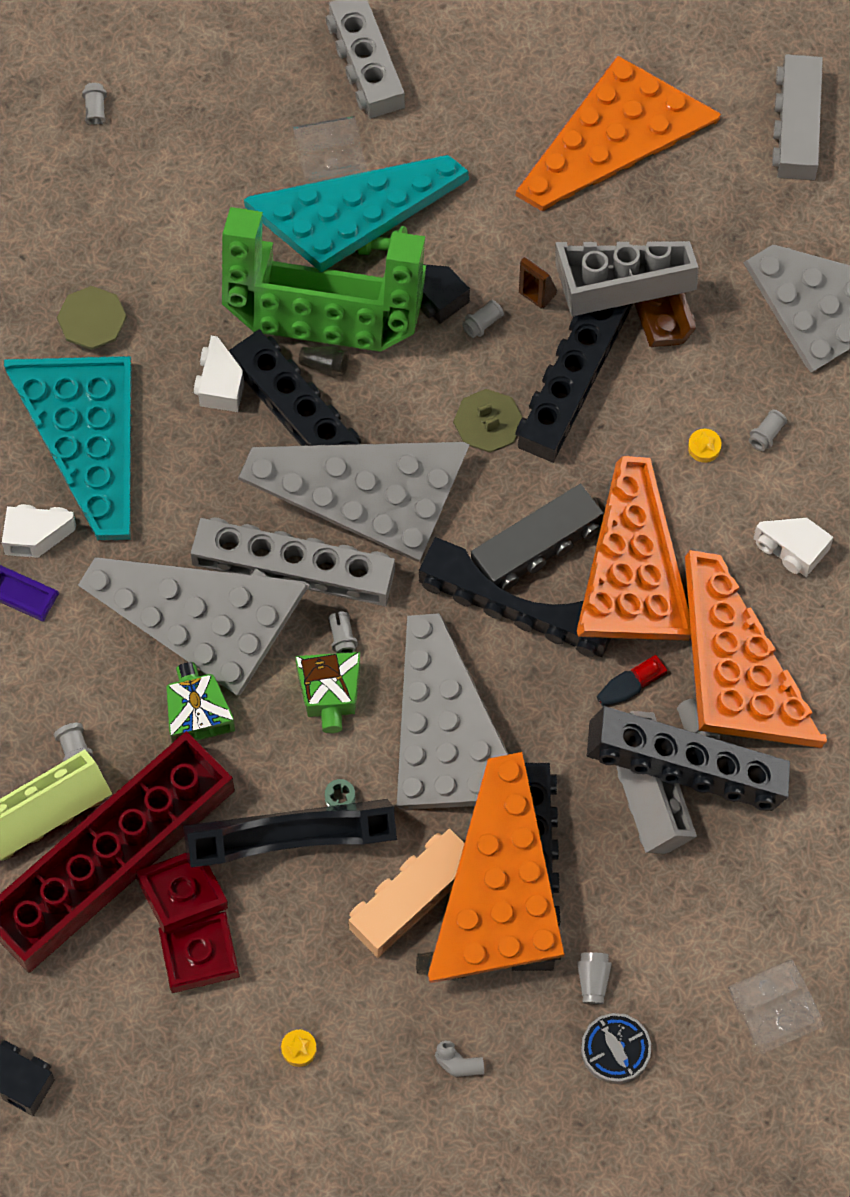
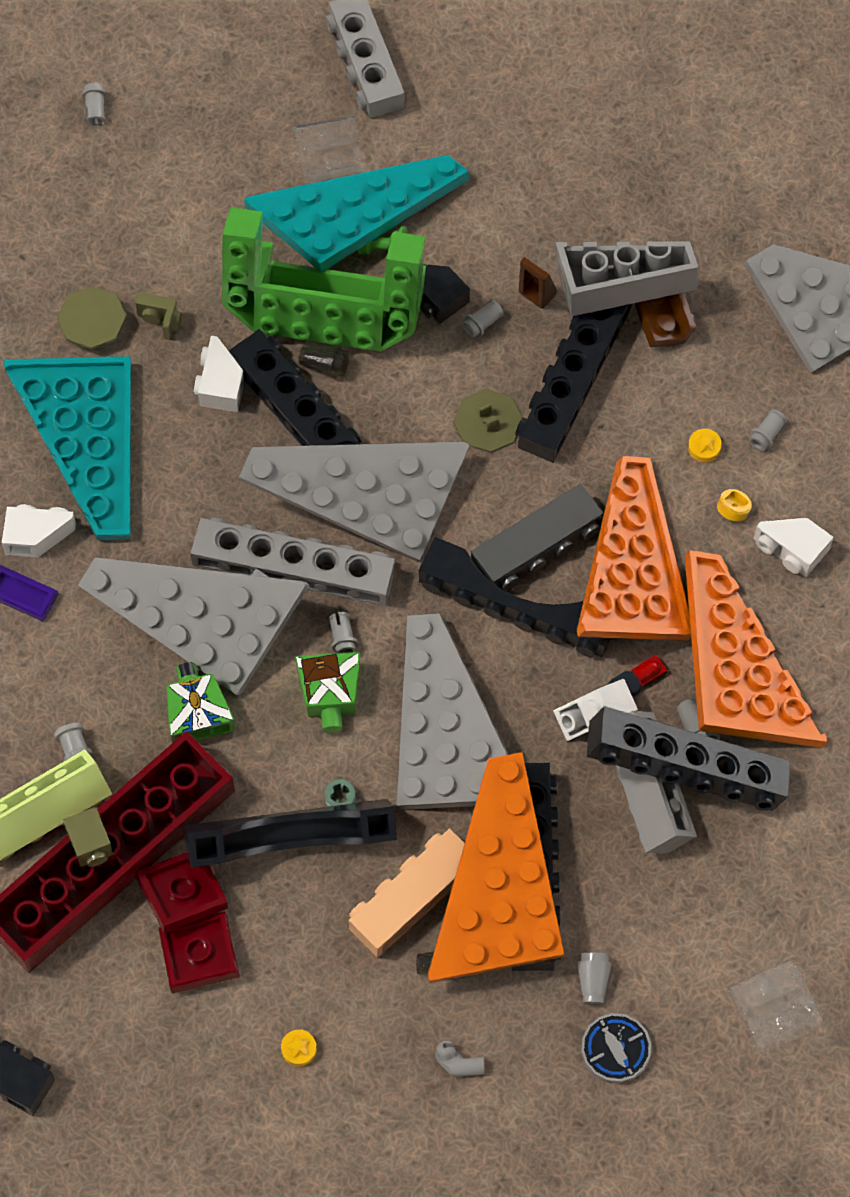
orange wing [516,56,721,211] -> none
light grey brick [772,54,823,180] -> none
none -> olive brick [63,807,113,867]
none -> olive bracket [135,292,182,340]
none -> white slope [553,679,638,741]
none -> yellow tile [717,489,752,522]

